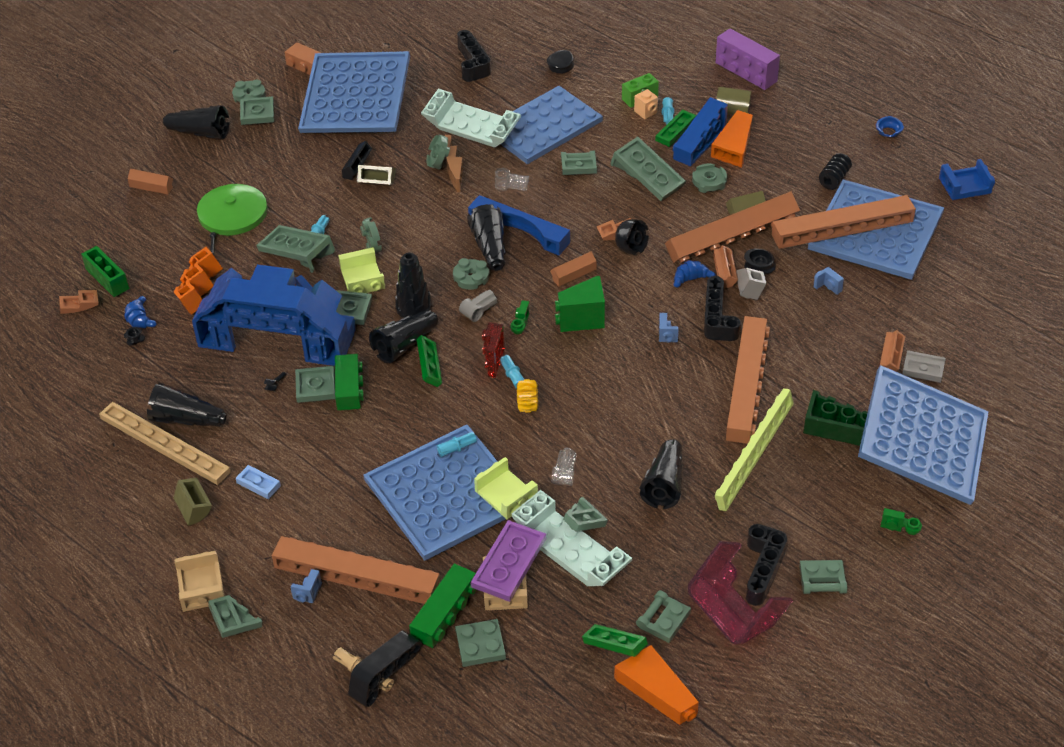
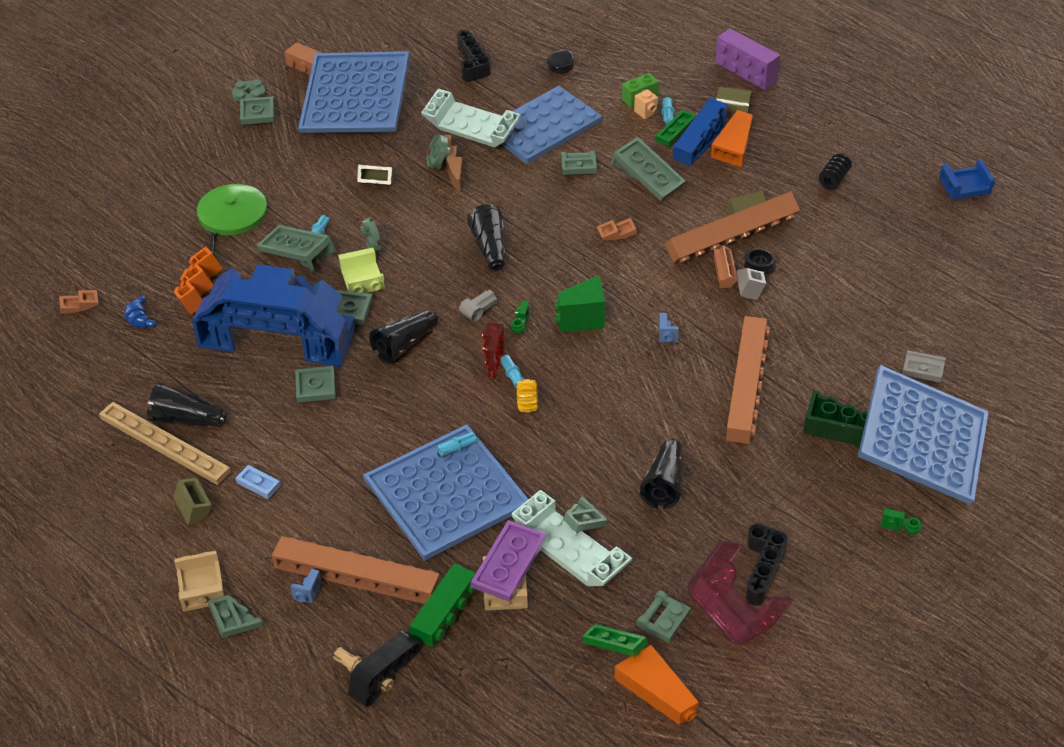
green brick [81,246,129,297] -> none
black plate [124,327,145,345] -> none
nougat piece [128,169,173,195] -> none
black cone [163,105,230,139] -> none
black hand [264,372,286,391] -> none
green brick [335,354,364,411] -> none
black piece [342,141,372,180] -> none
black cone [395,252,432,318] -> none
green plate [417,335,442,387] -> none
sand green plate [453,258,489,290] -> none
sand green plate [455,619,506,667] -> none
blue arch [468,195,570,256] -> none
yellowish green panel [474,457,538,519] -> none
clear piece [494,168,529,191] -> none
nougat piece [550,251,597,287] -> none
clear piece [551,448,576,487] -> none
black cylinder [615,219,649,255] -> none
blue piece [673,260,716,288] -> none
sand green plate [692,163,727,193] -> none
black beam [704,276,741,341] -> none
yellowish green plate [715,388,793,511] -> none
nougat brick [772,195,916,249] -> none
sand green plate [799,560,847,594] -> none
medium blue plate [808,179,944,280] -> none
medium blue bracket [814,267,844,294] -> none
blue piece [876,116,904,138] -> none
nougat piece [880,330,905,372] -> none

